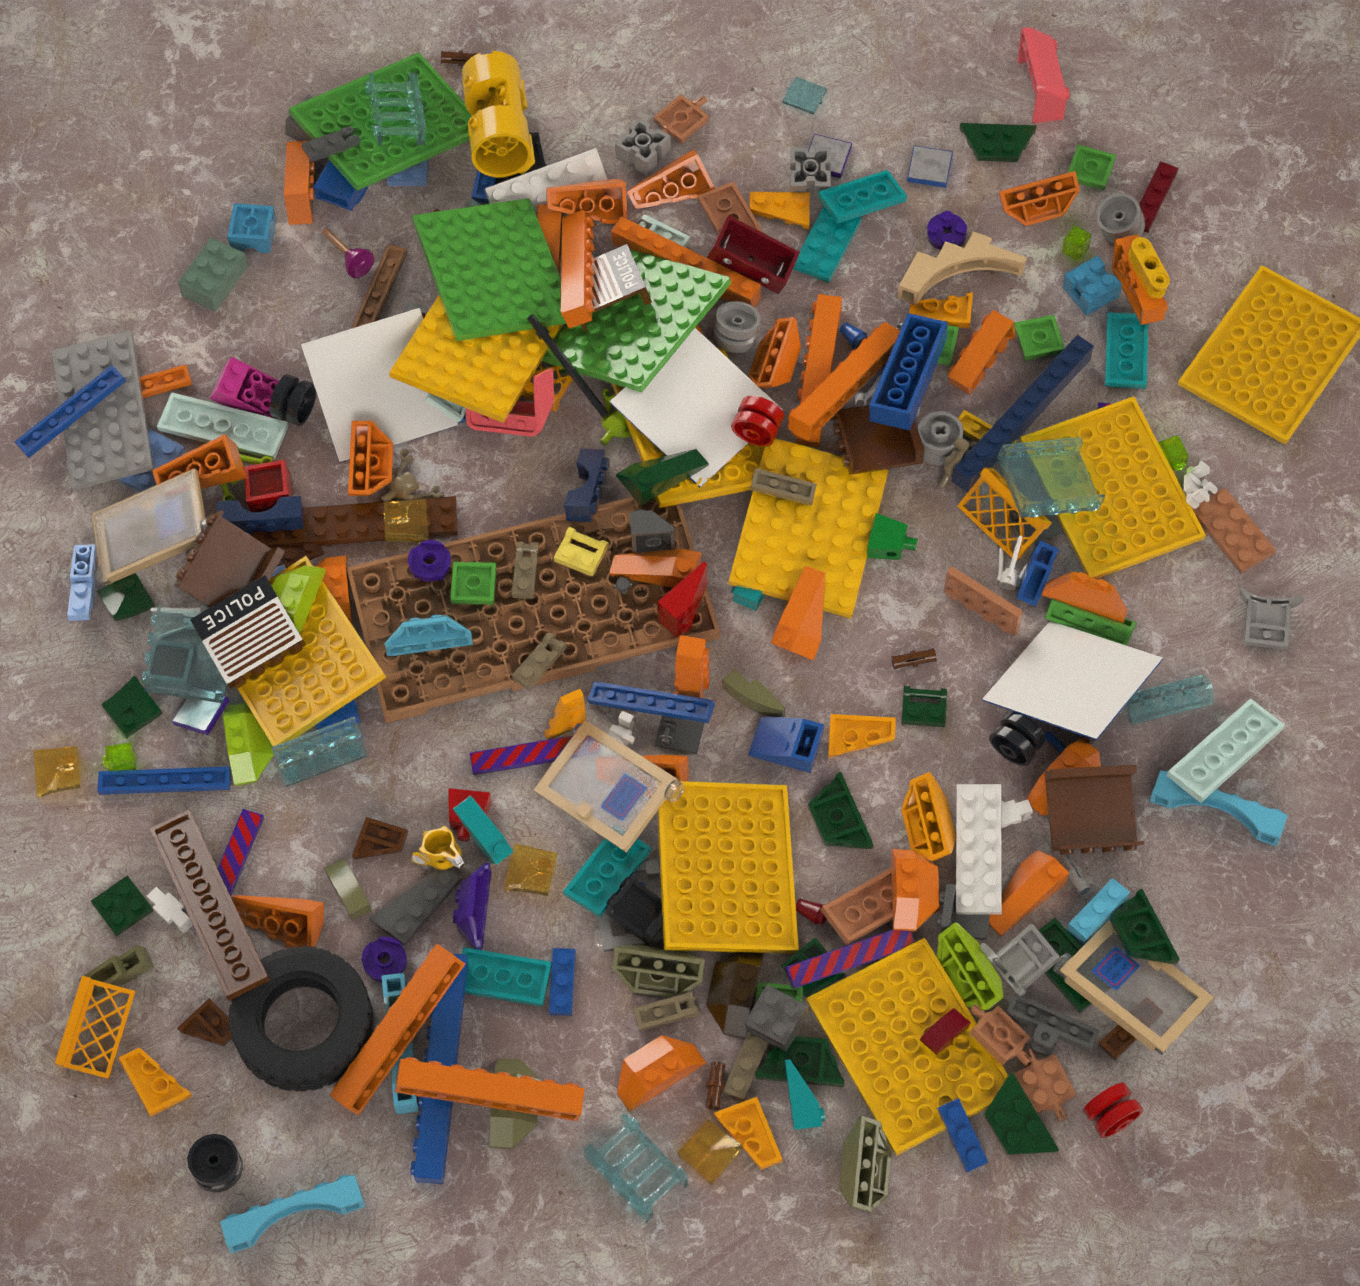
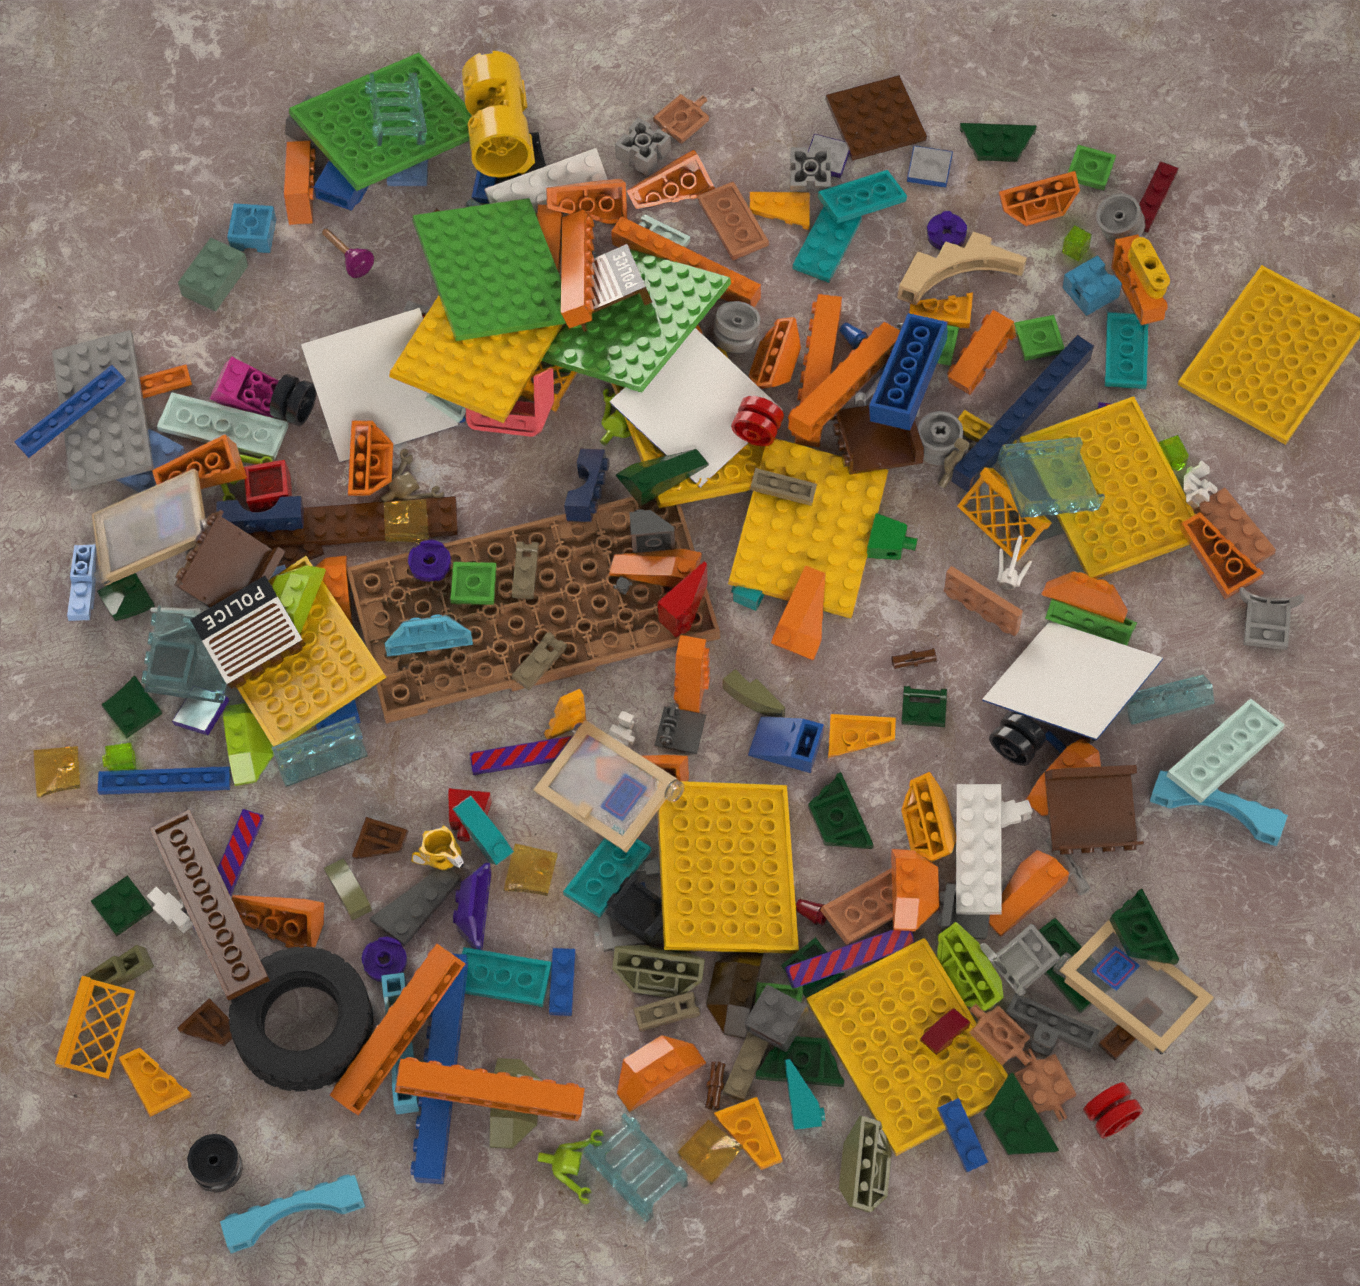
dark grey hinge [302,126,361,162] -> none
medium nougat tile [351,244,408,329] -> none
reddish brown pin [441,50,477,66] -> none
black bar [527,314,609,418] -> none
light yellow plate [554,527,609,577] -> none
blue plate [587,681,715,723] -> none
dark red piece [707,215,800,294] -> none
clear light blue piece [782,77,827,115] -> none
blue slope [1016,540,1059,607] -> none
coral windscreen [1017,27,1070,123] -> none
medium azure brick [1067,878,1130,947] -> none
none -> lime piece [537,1130,604,1204]
none -> reddish brown plate [825,75,927,161]
none -> orange wedge [1179,512,1264,600]

